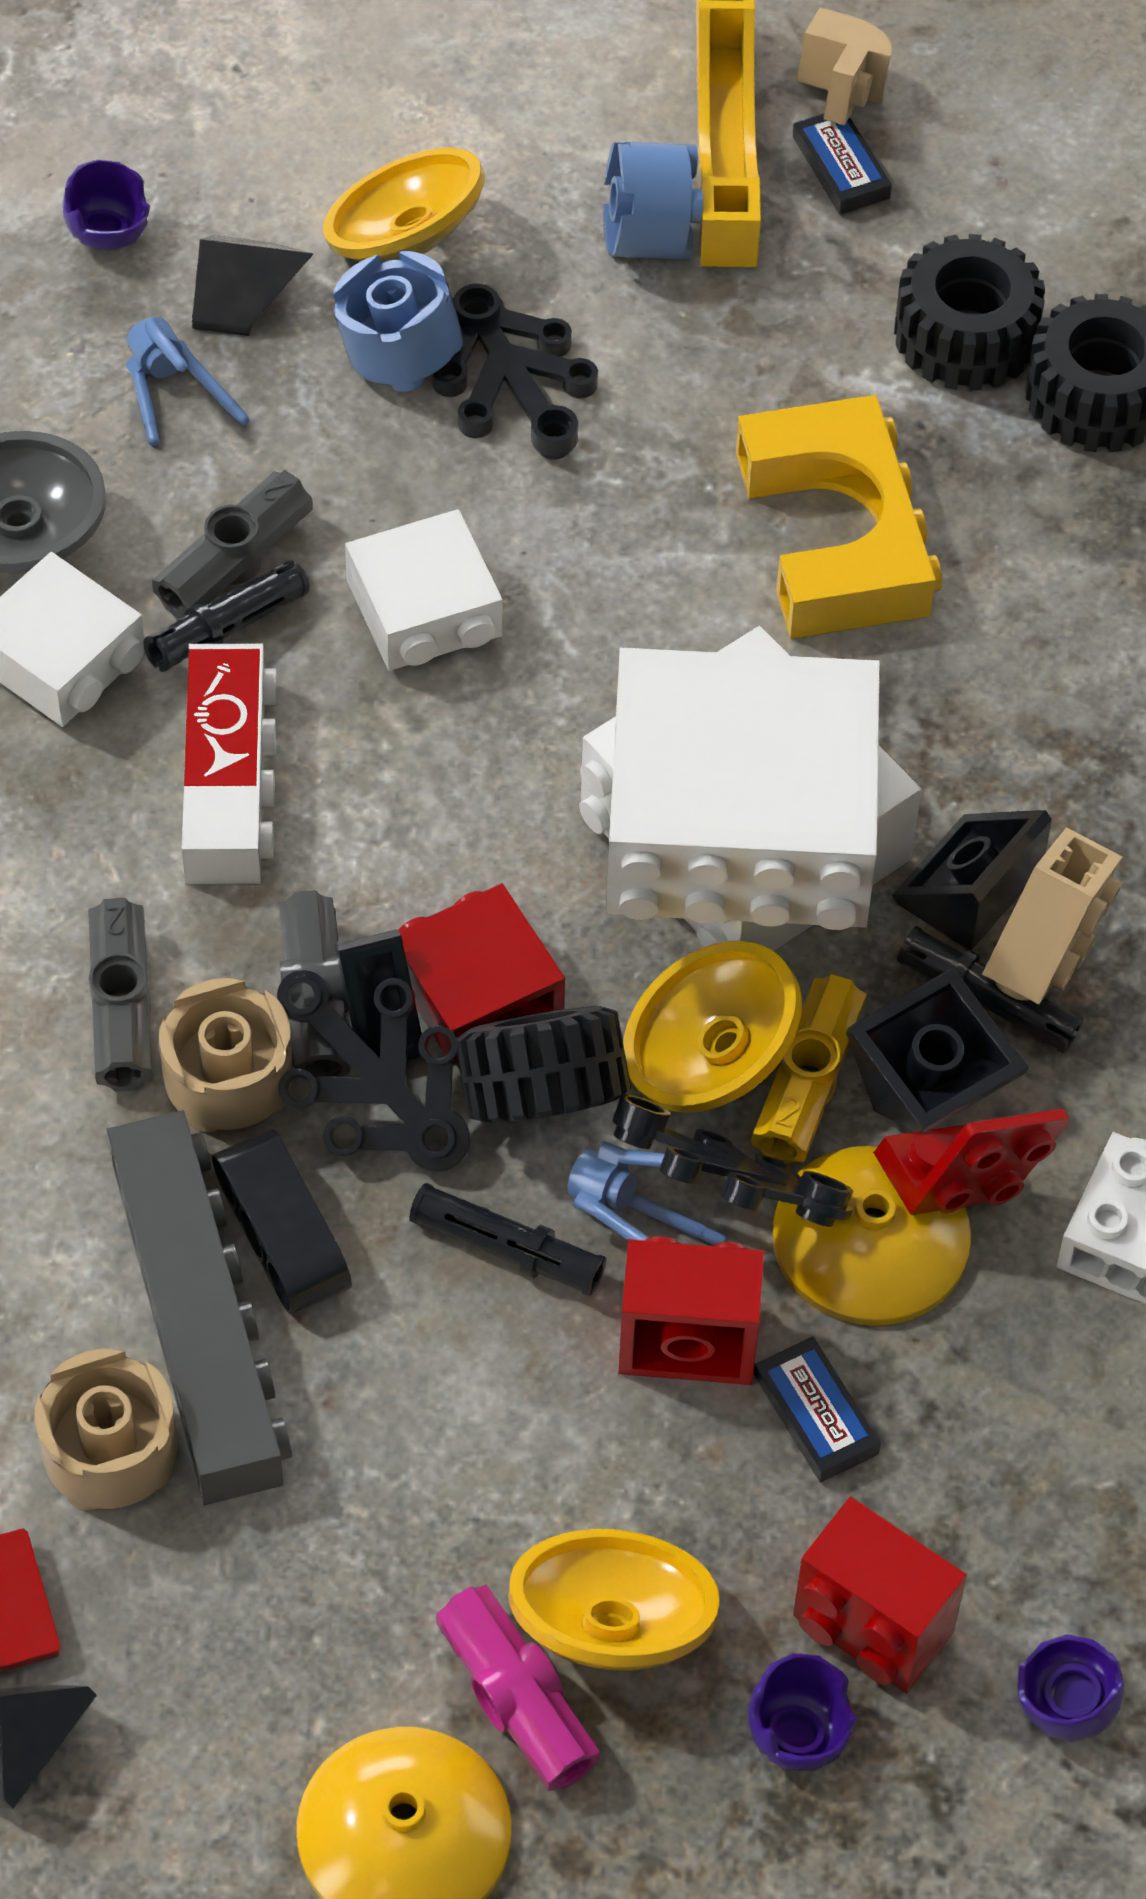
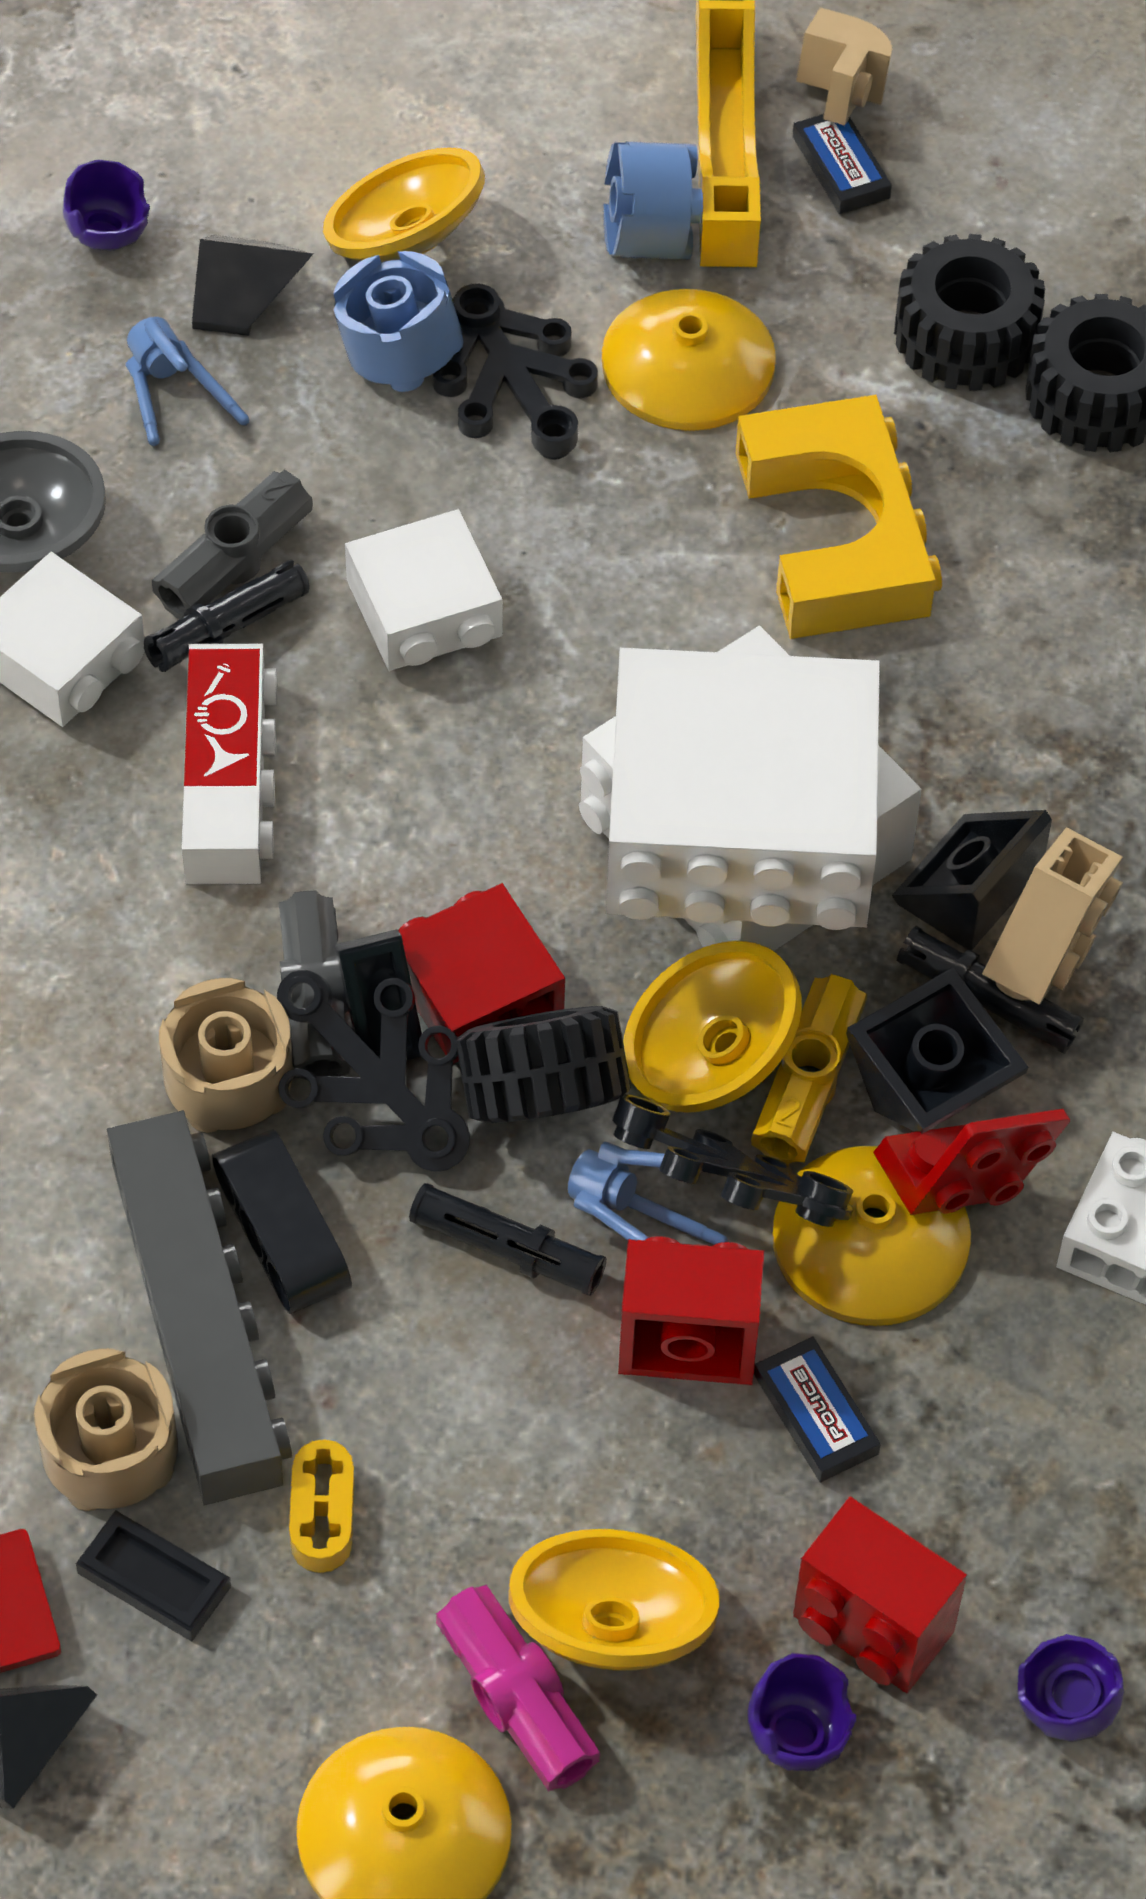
dark grey piece [88,898,153,1092] -> none
none -> black tile [76,1510,231,1642]
none -> yellow beam [289,1439,355,1573]
none -> yellow dish [602,289,776,431]

